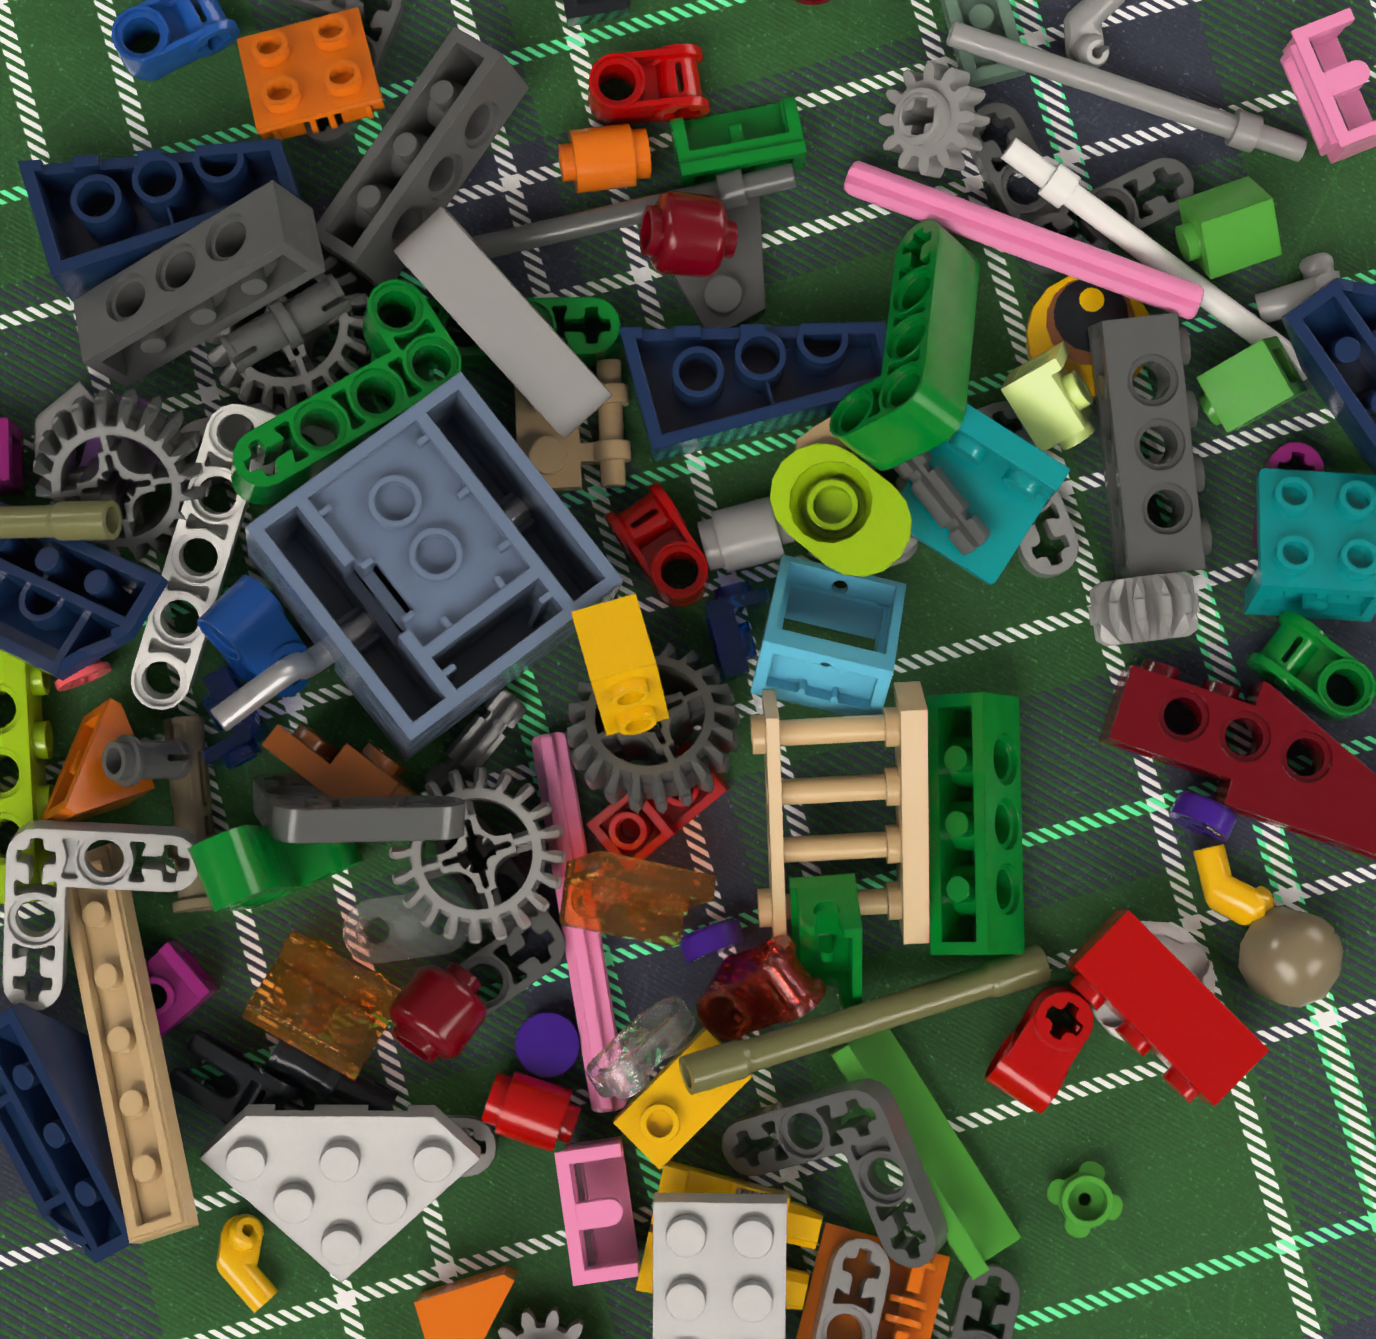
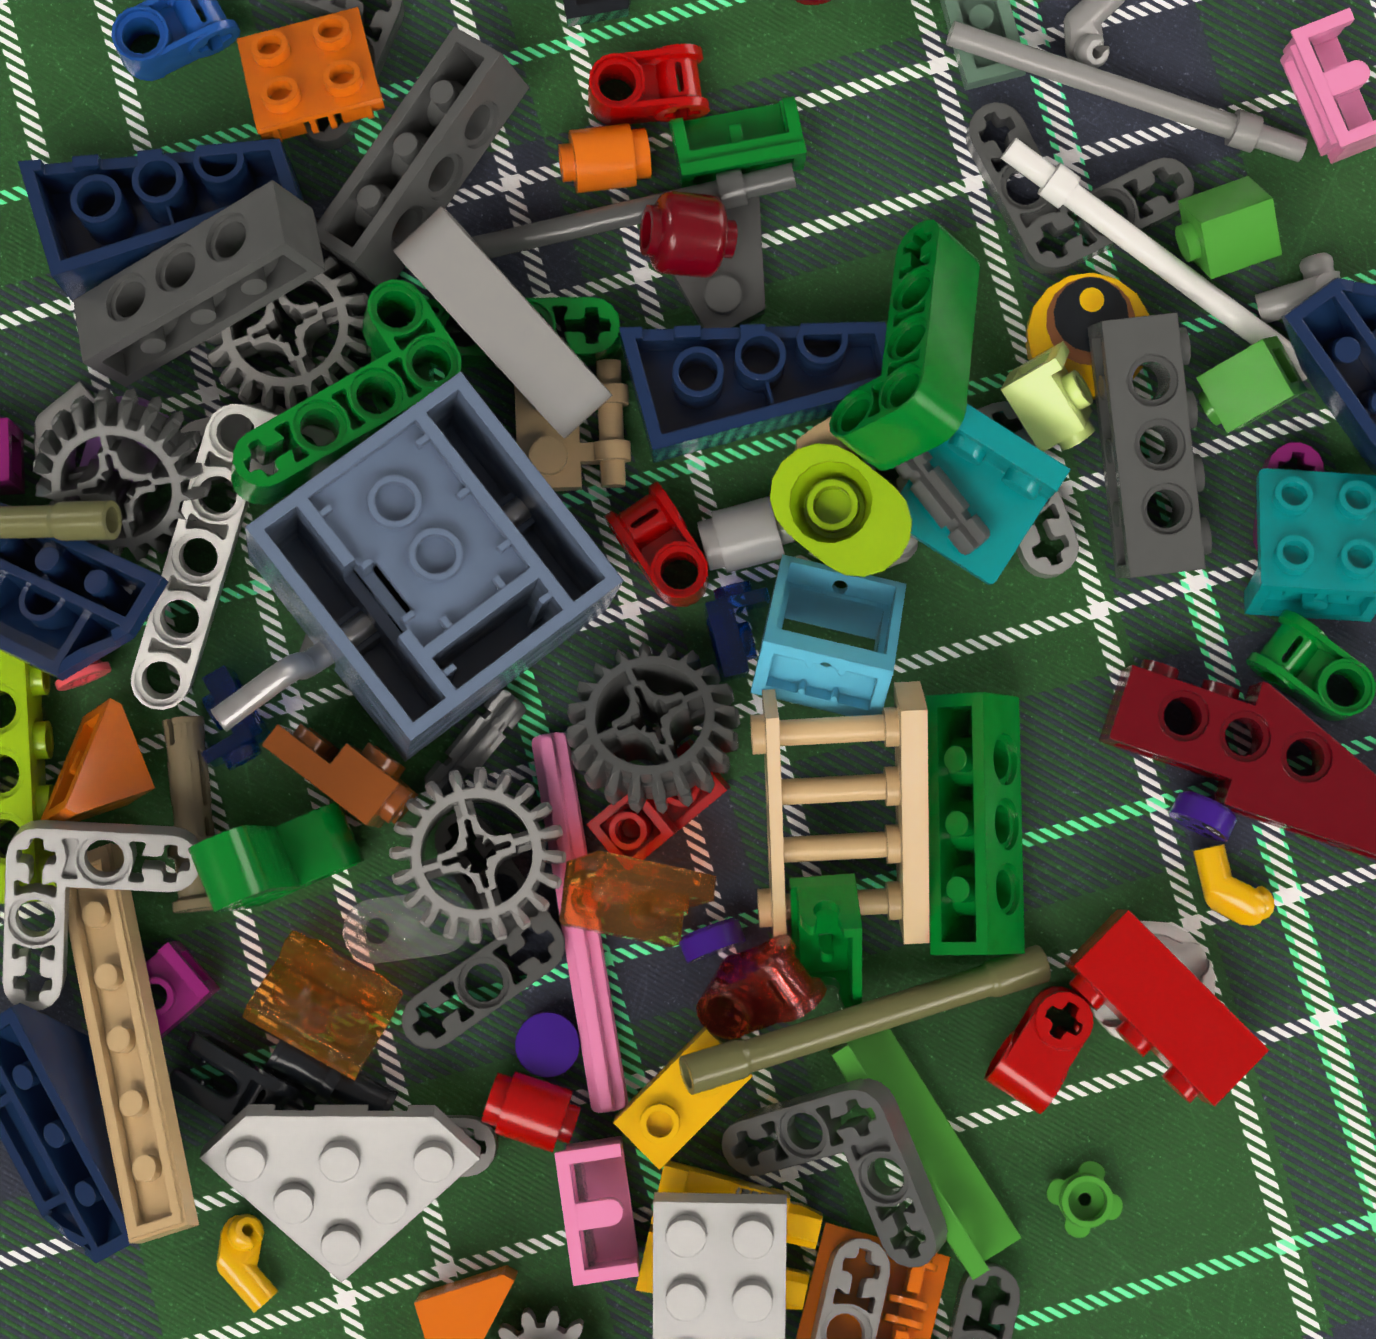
dark grey pin [102,735,190,787] -> none
blue piece [197,574,310,698] -> none
dark grey pin [218,273,352,374] -> none
dark grey beam [252,773,465,843] -> none
dark red head [389,962,487,1064] -> none
yellow brick [571,593,669,736] -> none
clear plate [585,996,696,1100] -> none
bright pink axle [844,161,1204,319] -> none
light grey gear [879,61,990,178] -> none
light grey gear [1088,572,1200,646] -> none
dark tan hair [1238,906,1344,1008] -> none

